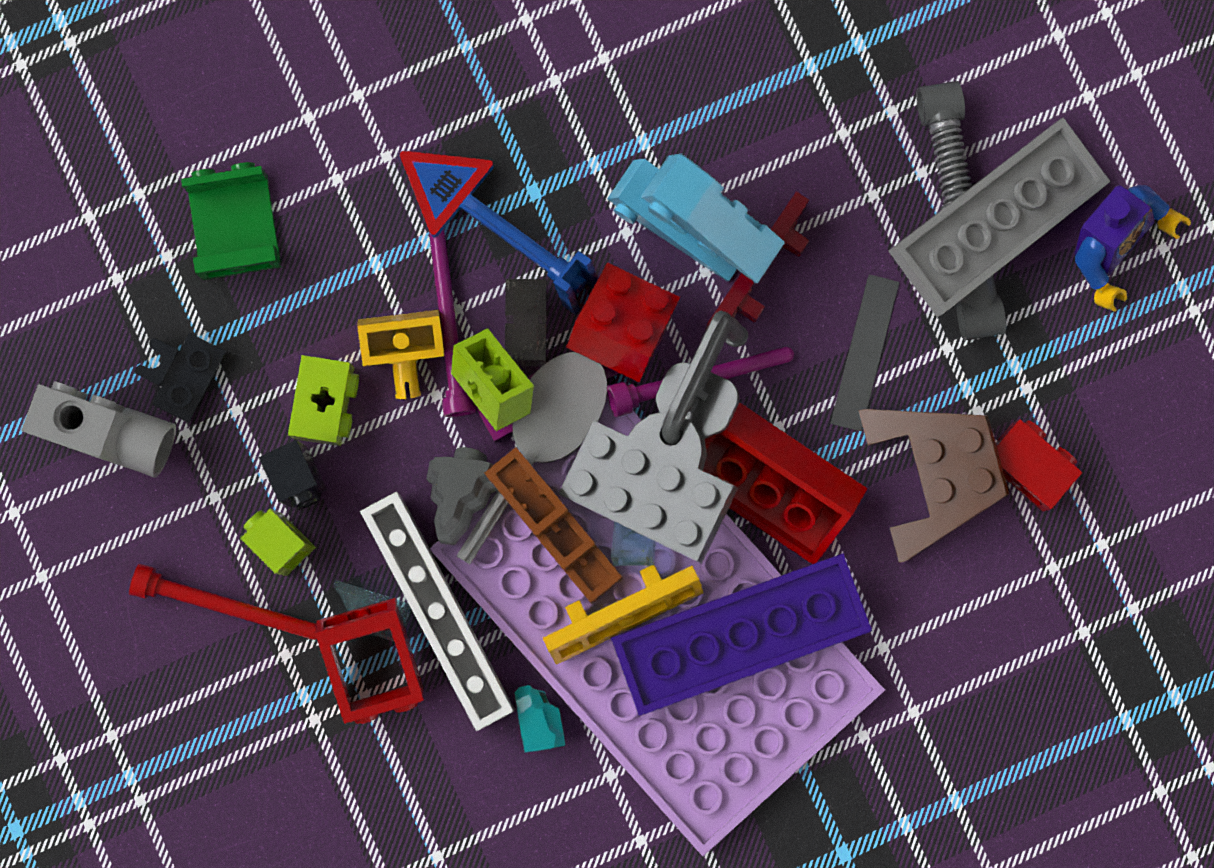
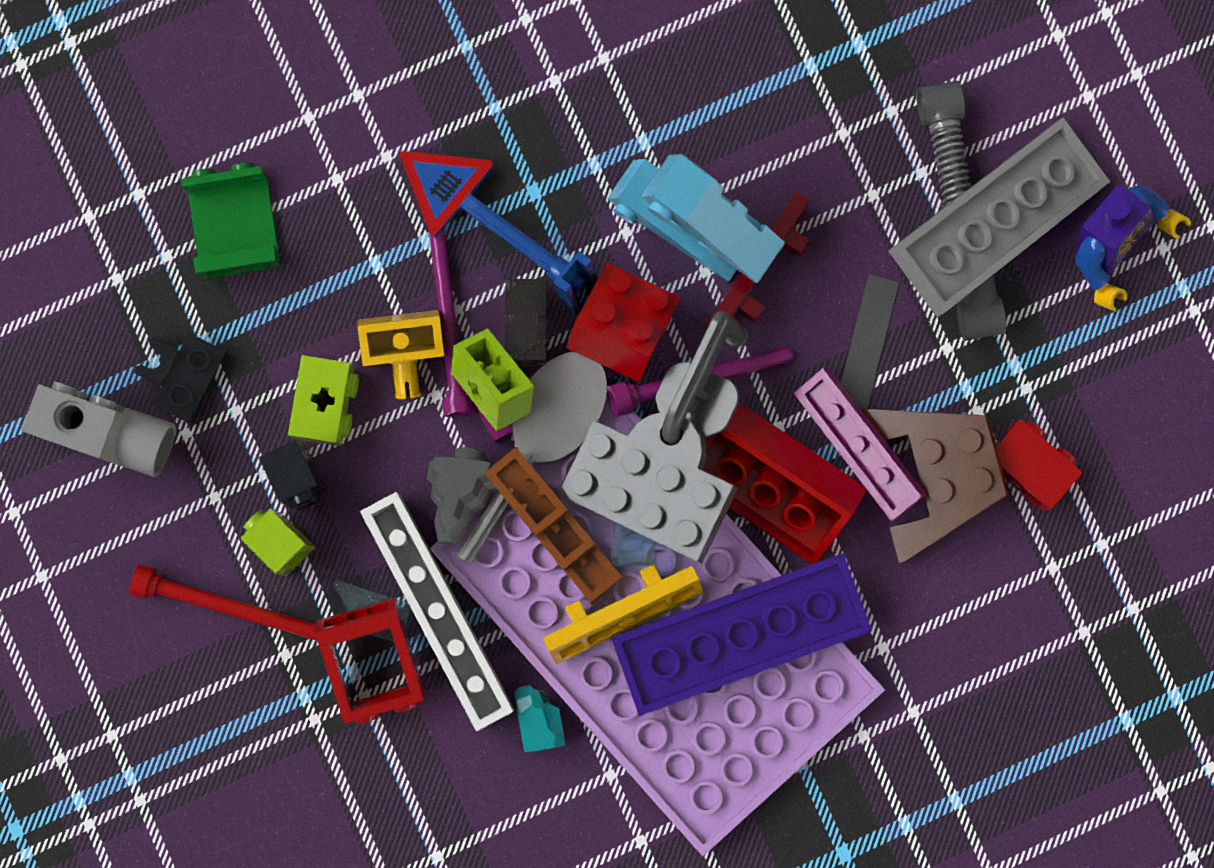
none -> plate [794,367,926,521]

